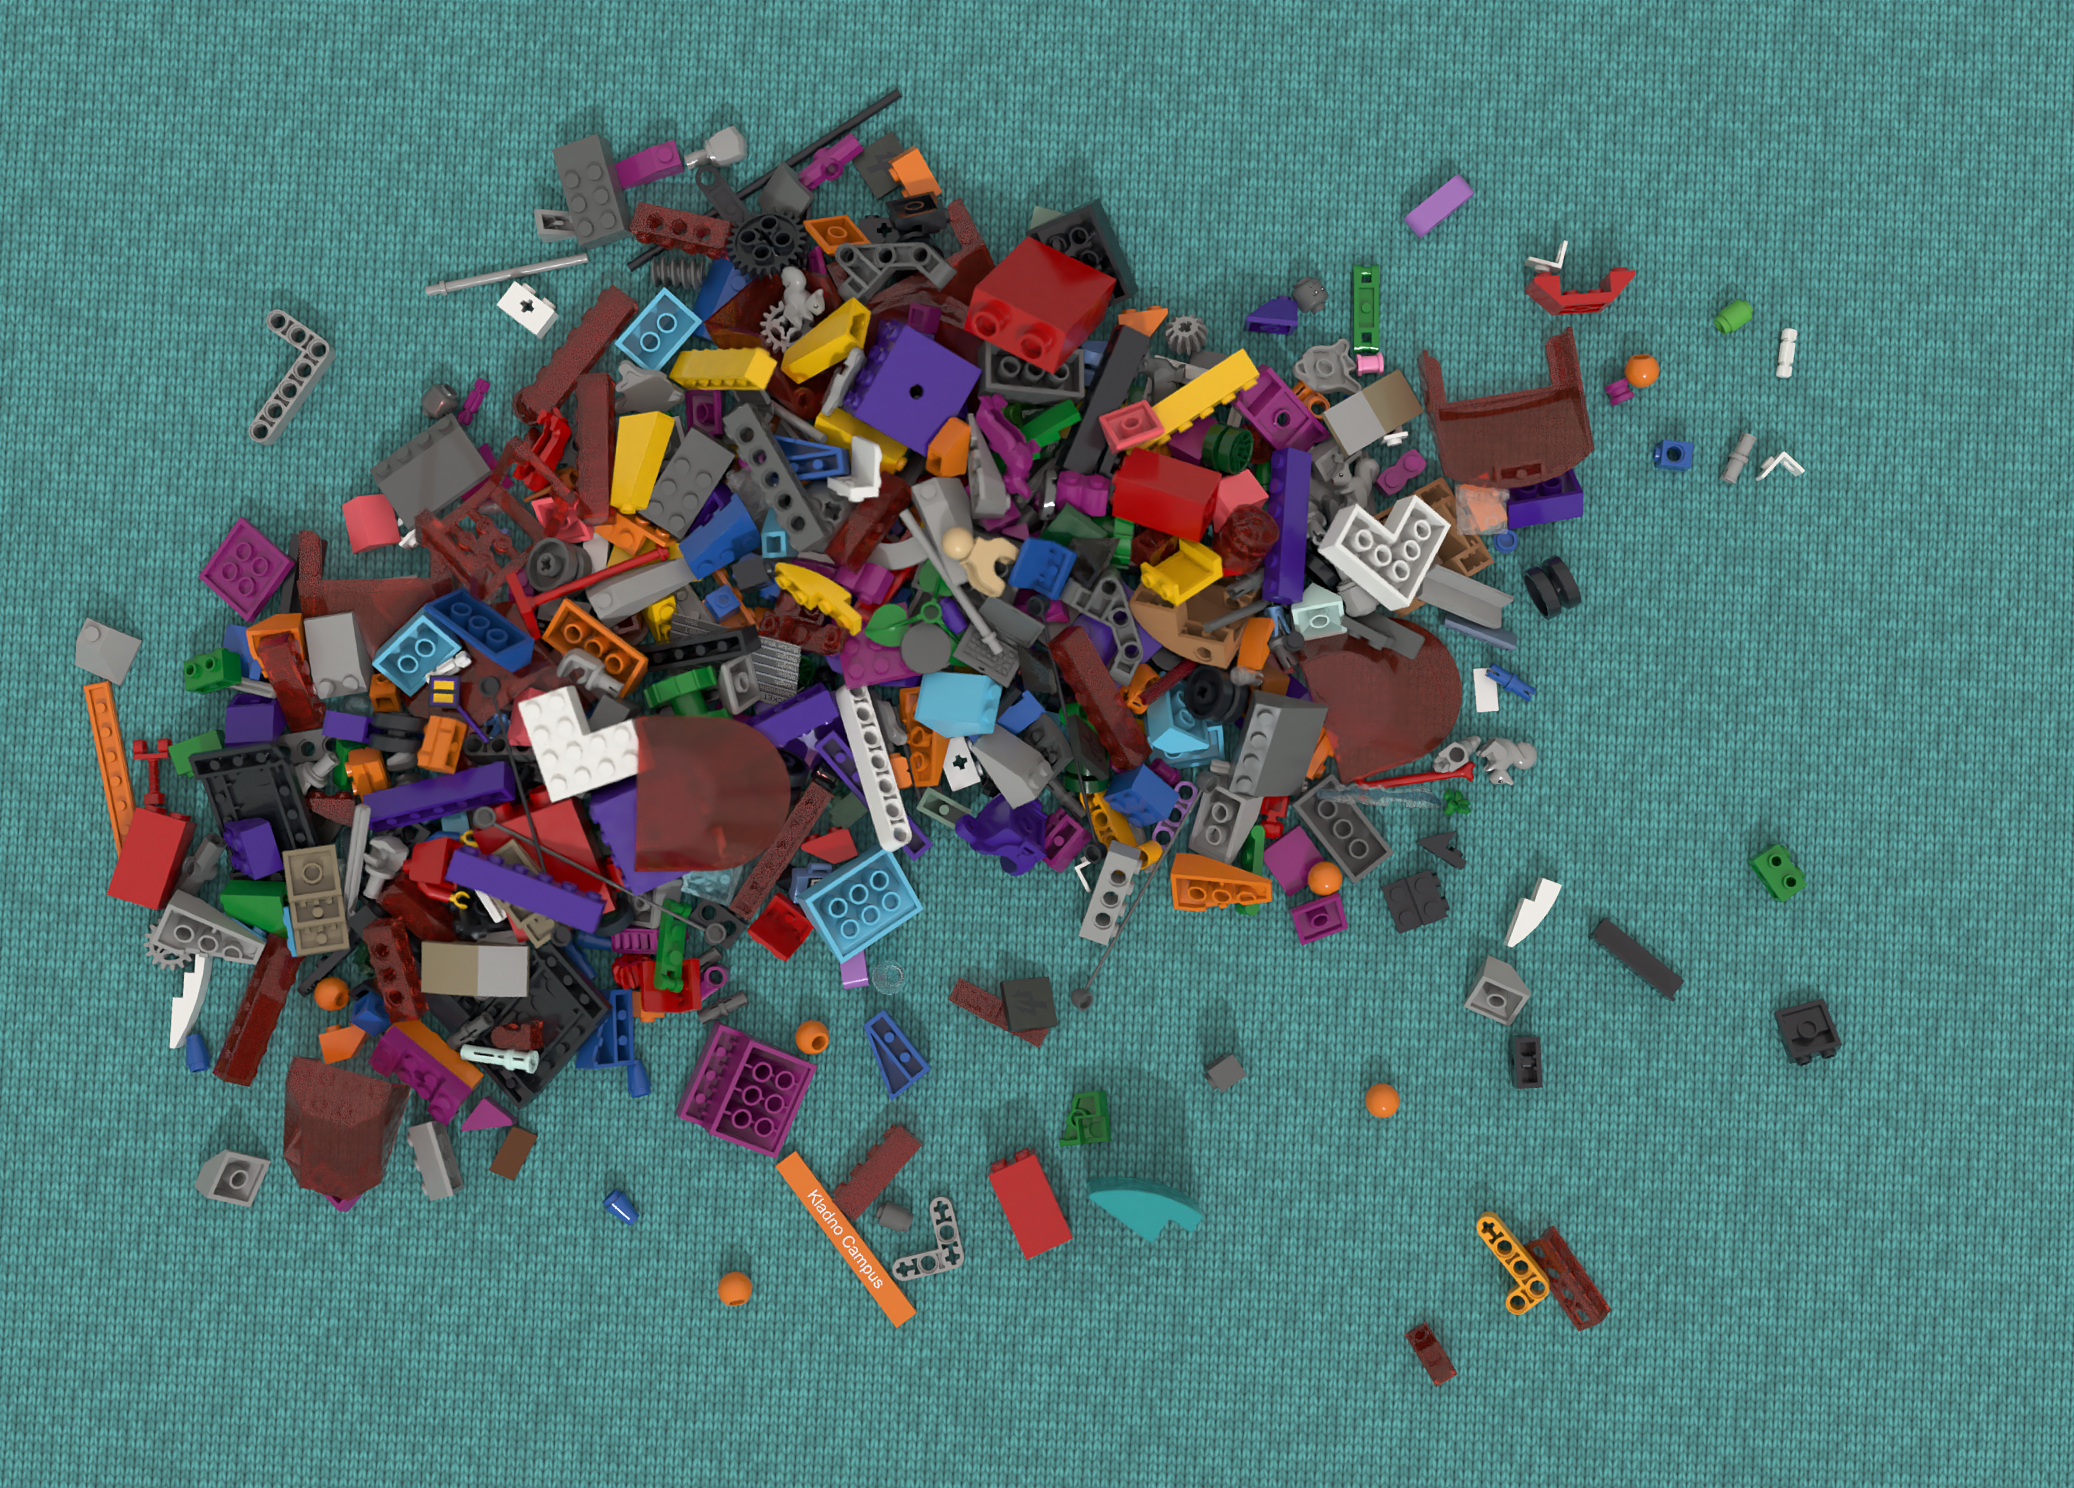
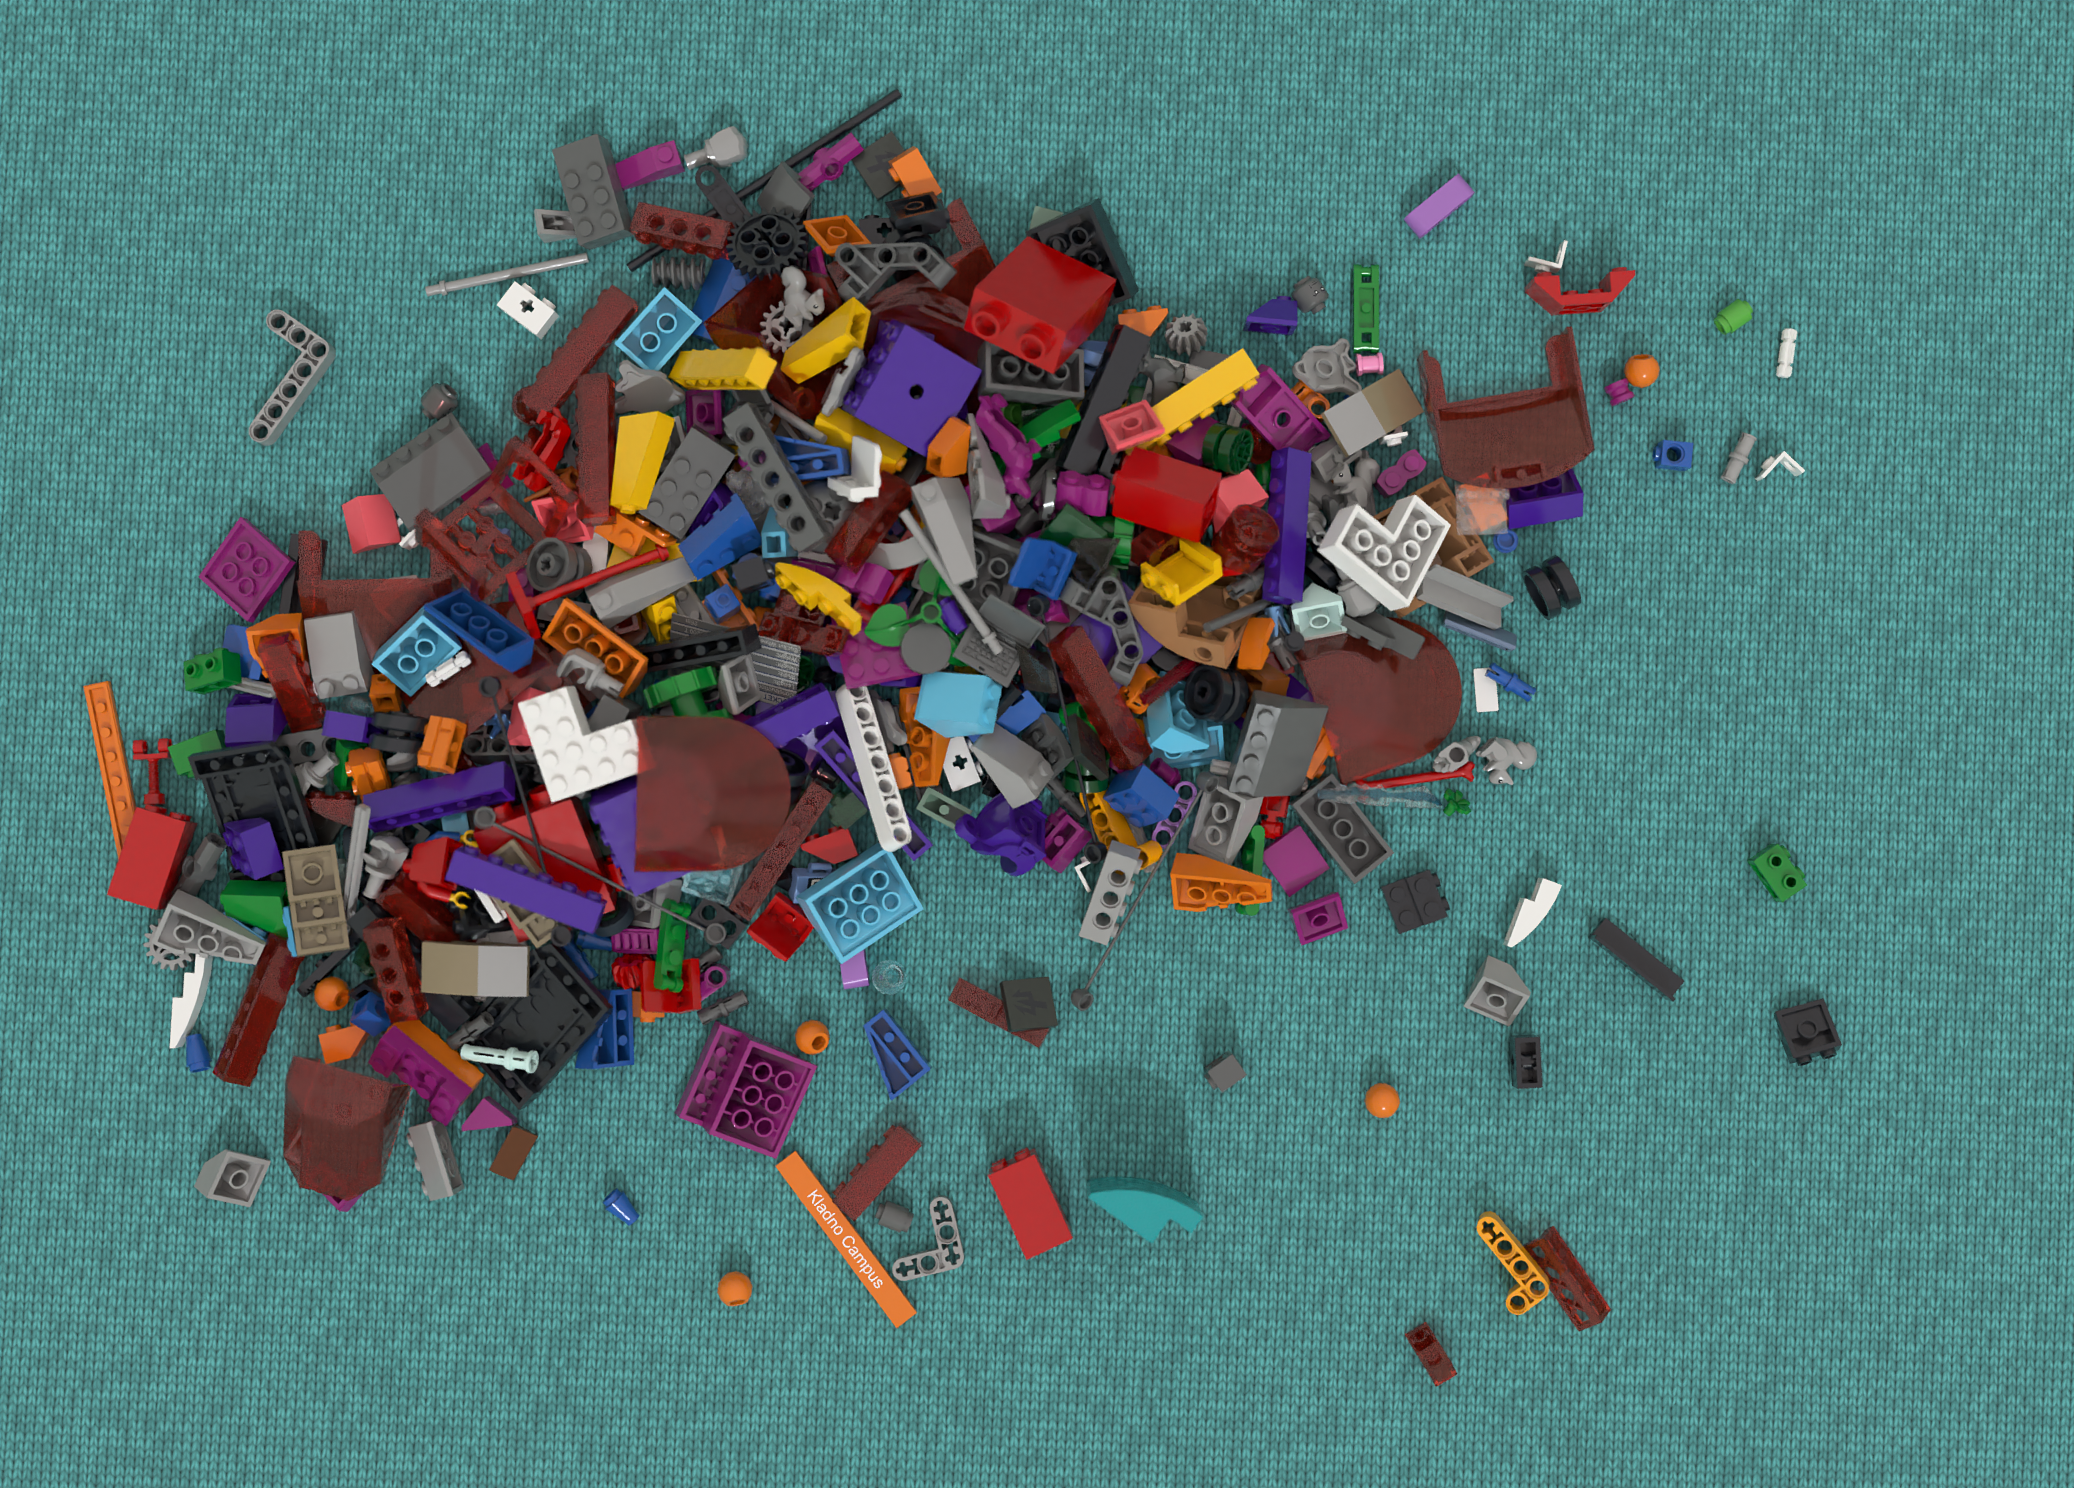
light grey slope [75,618,143,686] -> none
piece [428,675,489,743] -> none
magenta axle [456,378,490,426] -> none
clear red leg [491,1021,543,1050] -> none
blue cone [627,1059,653,1098] -> none
magenta slope [907,302,941,333] -> none
tan piece [941,527,1020,597] -> none
magenta slope [1002,523,1031,543] -> none
green slope [1059,1090,1112,1147] -> none
clear pin [1230,665,1263,686] -> none
orange piece [1307,861,1342,896] -> none
black slope [1416,831,1467,870] -> none

